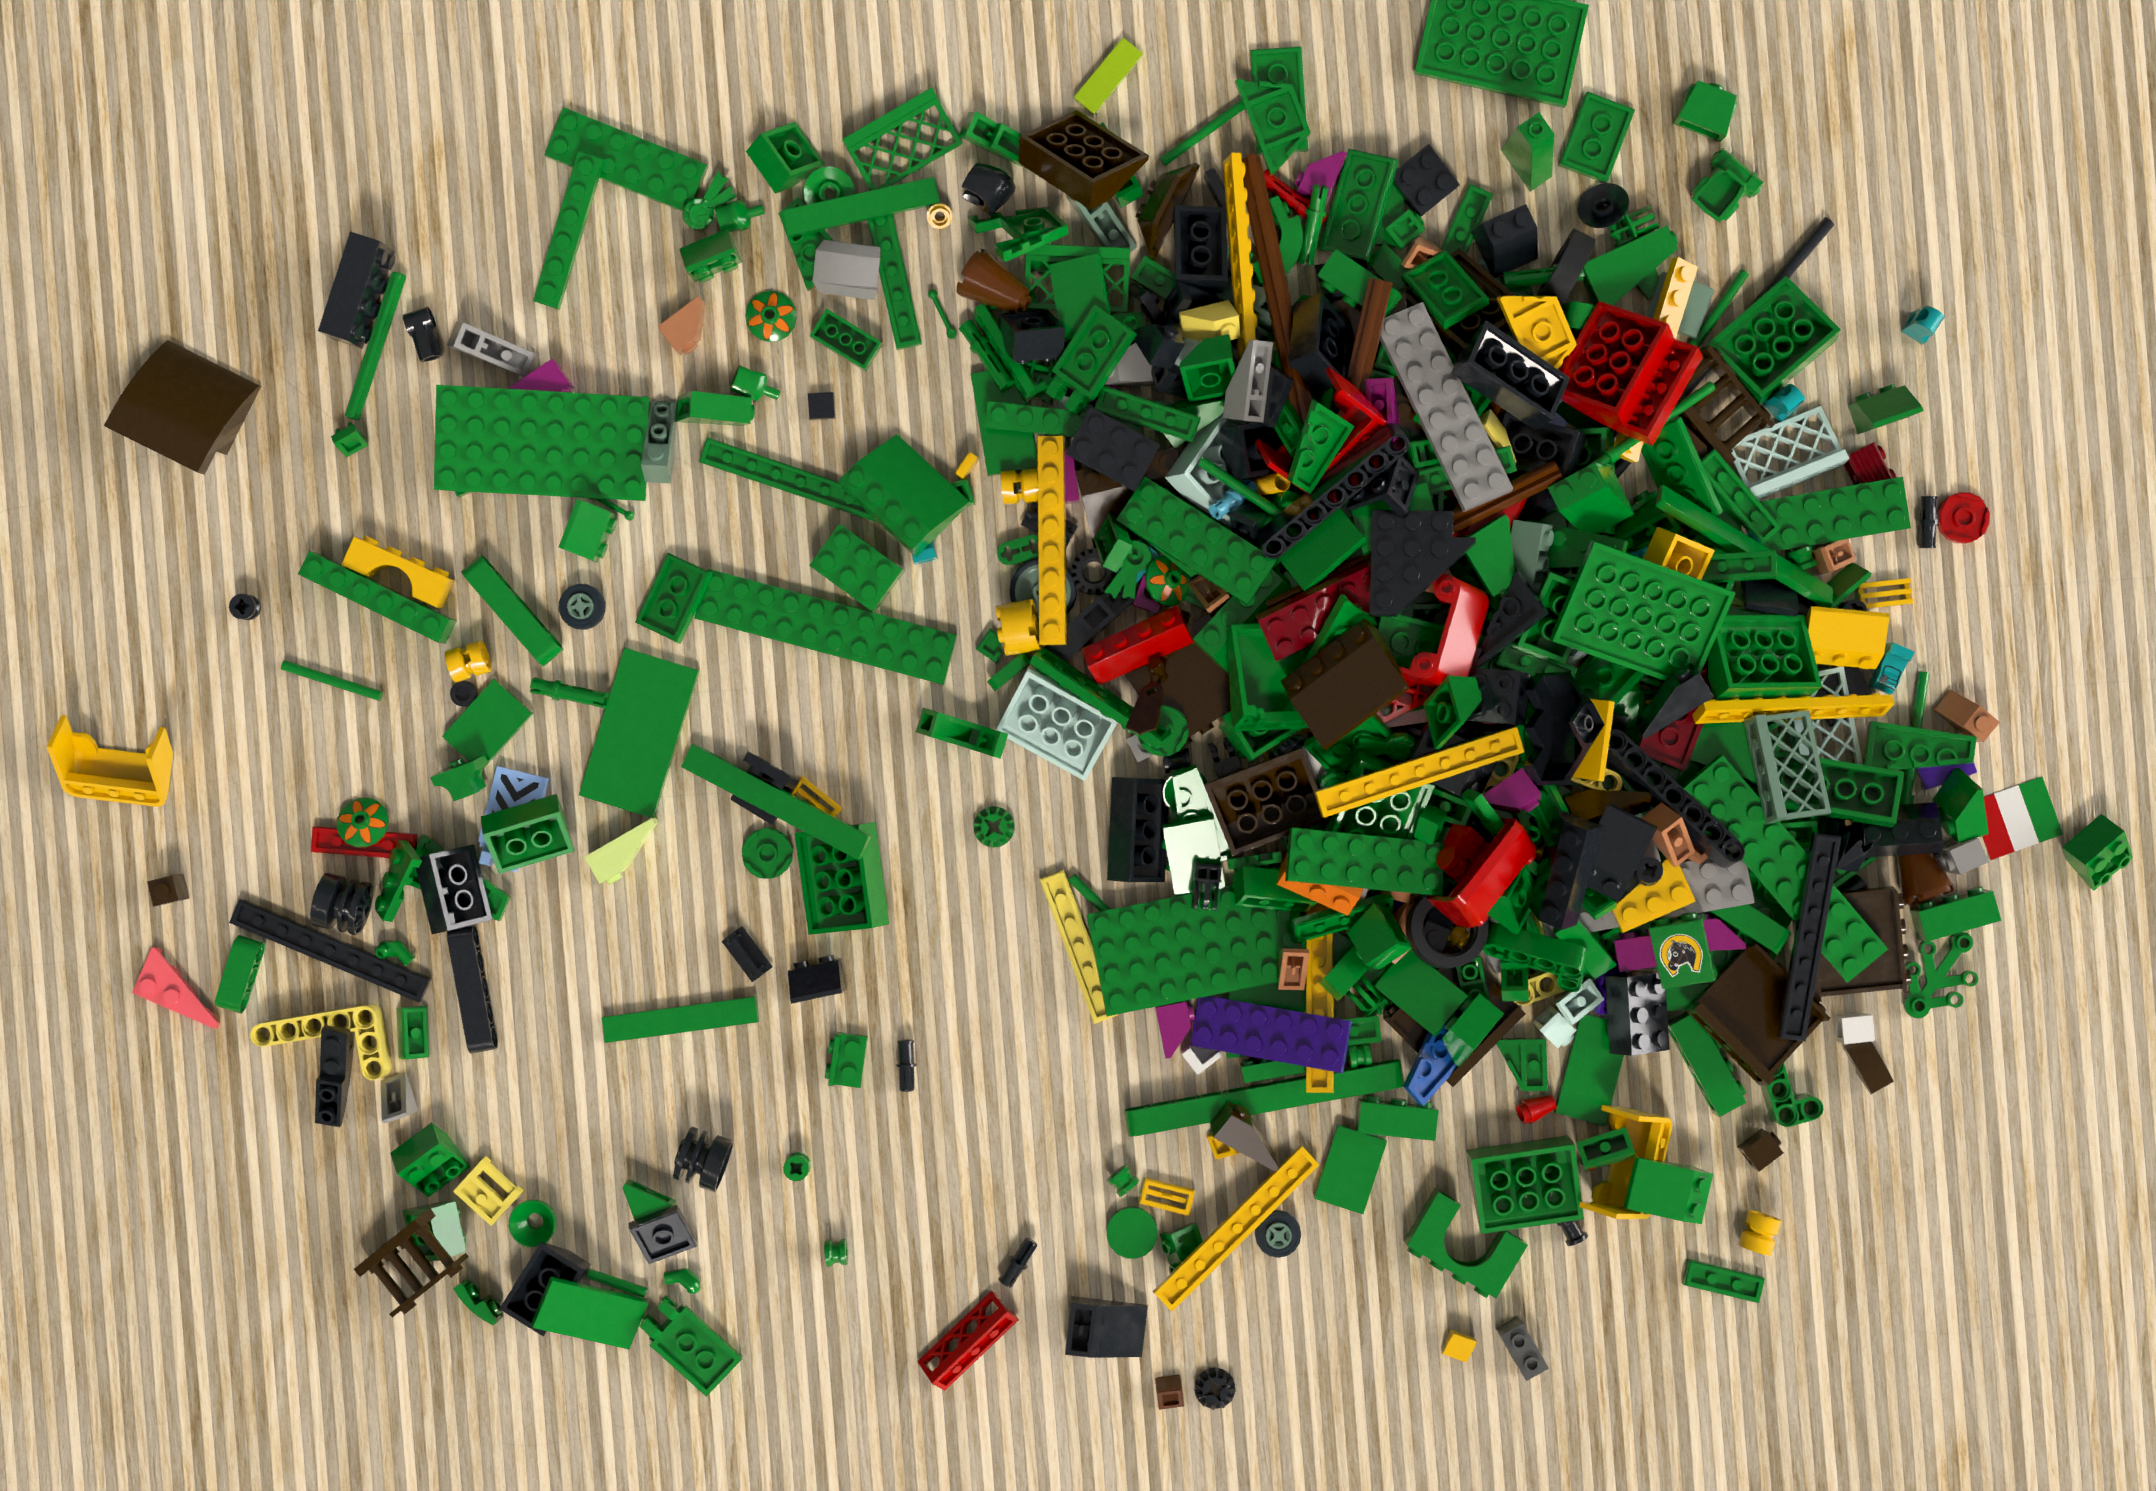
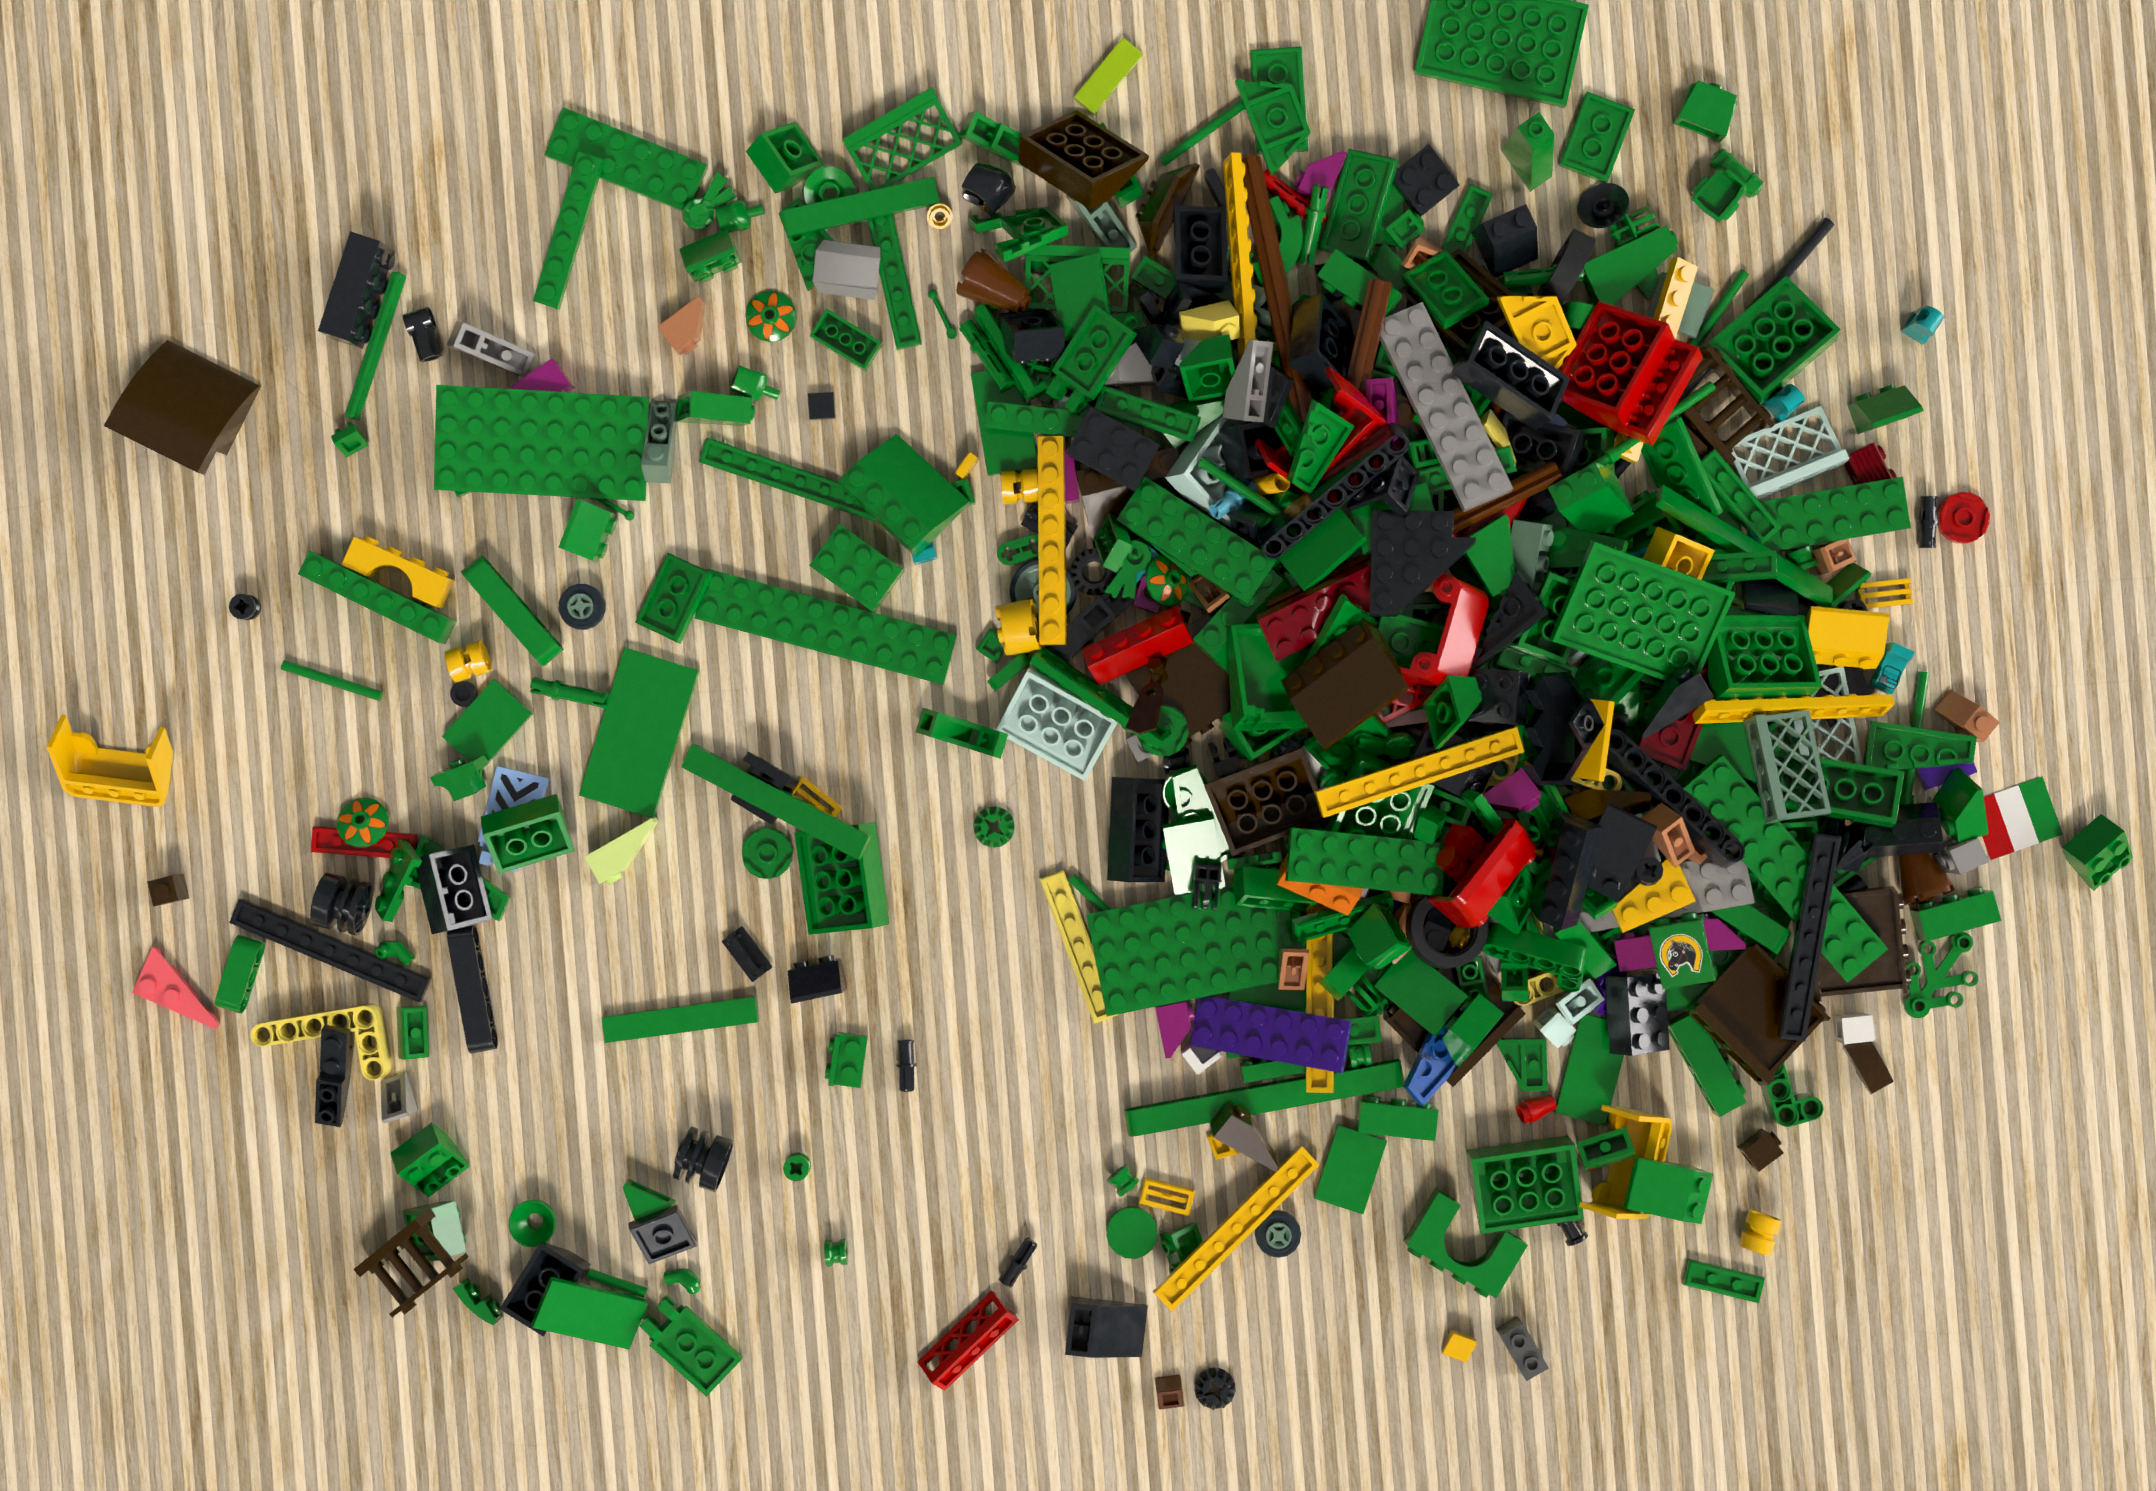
light yellow plate [453,1156,524,1226] -> none

